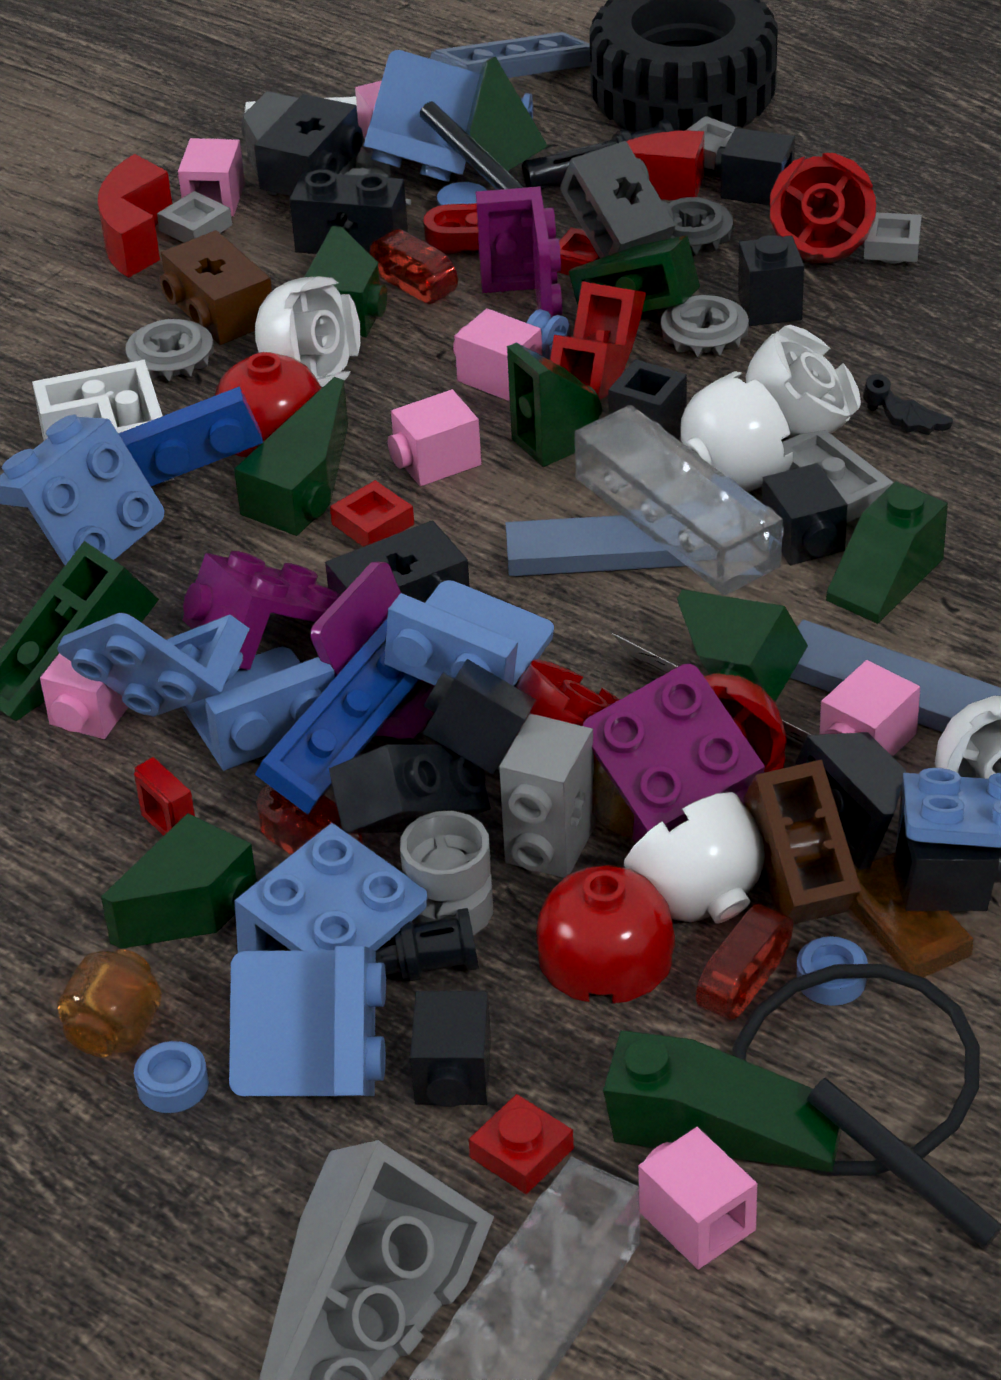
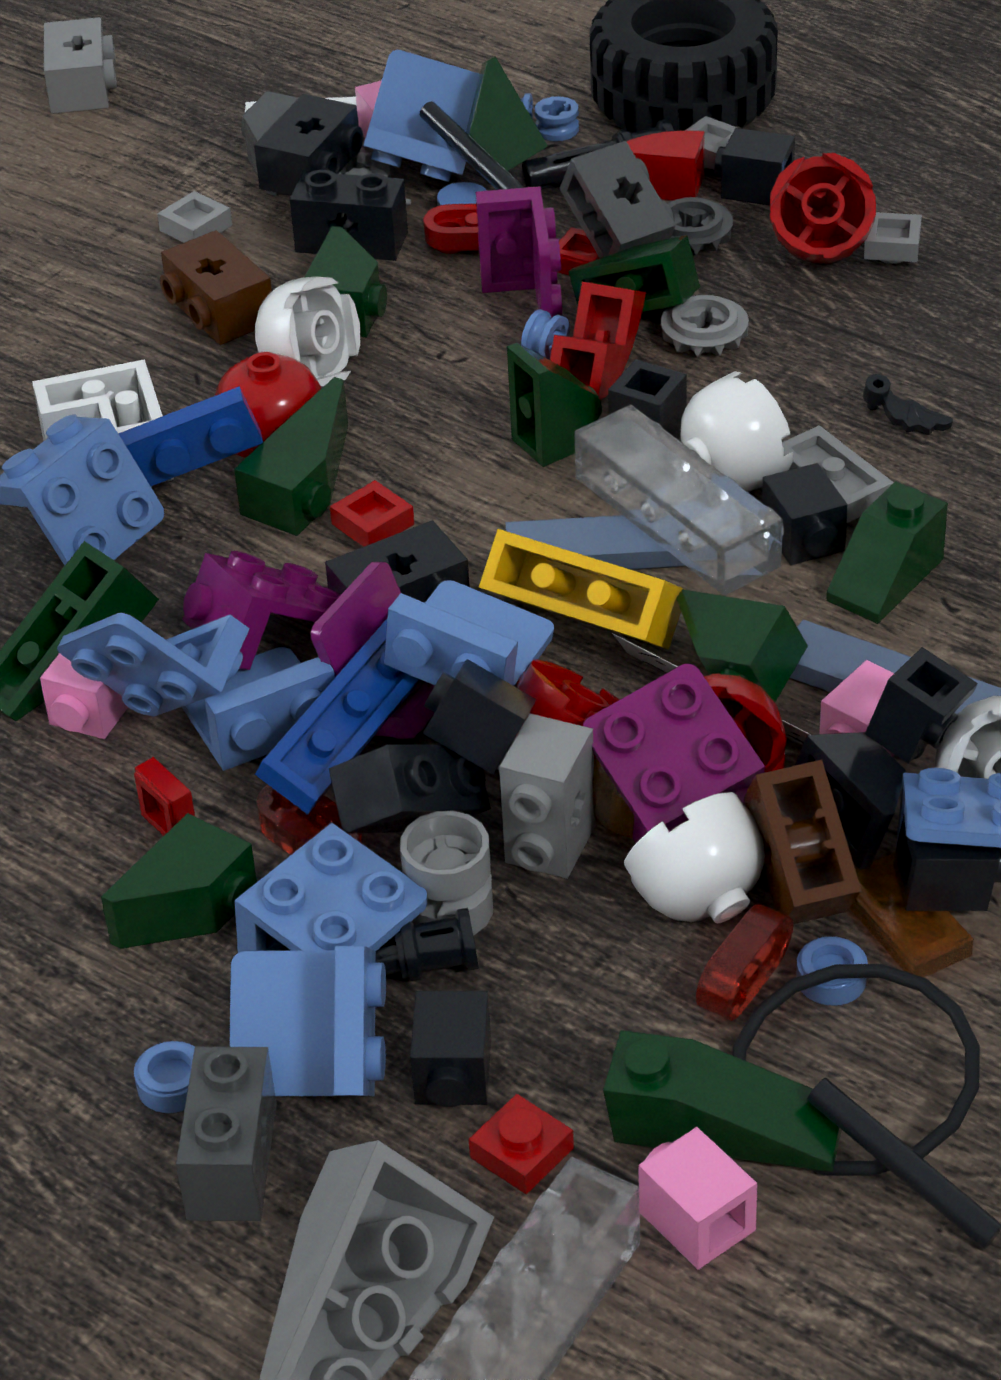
clear orange head [57,949,162,1058] -> none
red brick [98,154,172,278] -> none
light grey gear [125,319,214,381] -> none
bright pink brick [178,138,245,216] -> none
clear red beam [370,229,458,304] -> none
bright pink brick [387,389,481,487] -> none
sand blue tile [430,32,590,78] -> none
bright pink brick [453,308,542,401] -> none
red cylinder [536,865,675,1003] -> none
black brick [738,235,804,326] -> none
white cylinder [746,325,861,439] -> none
none -> light grey brick [44,17,117,114]
none -> dark grey brick [176,1047,277,1221]
none -> yellow brick [479,529,686,649]
none -> medium blue bush [534,96,579,141]
none -> black brick [865,647,978,764]

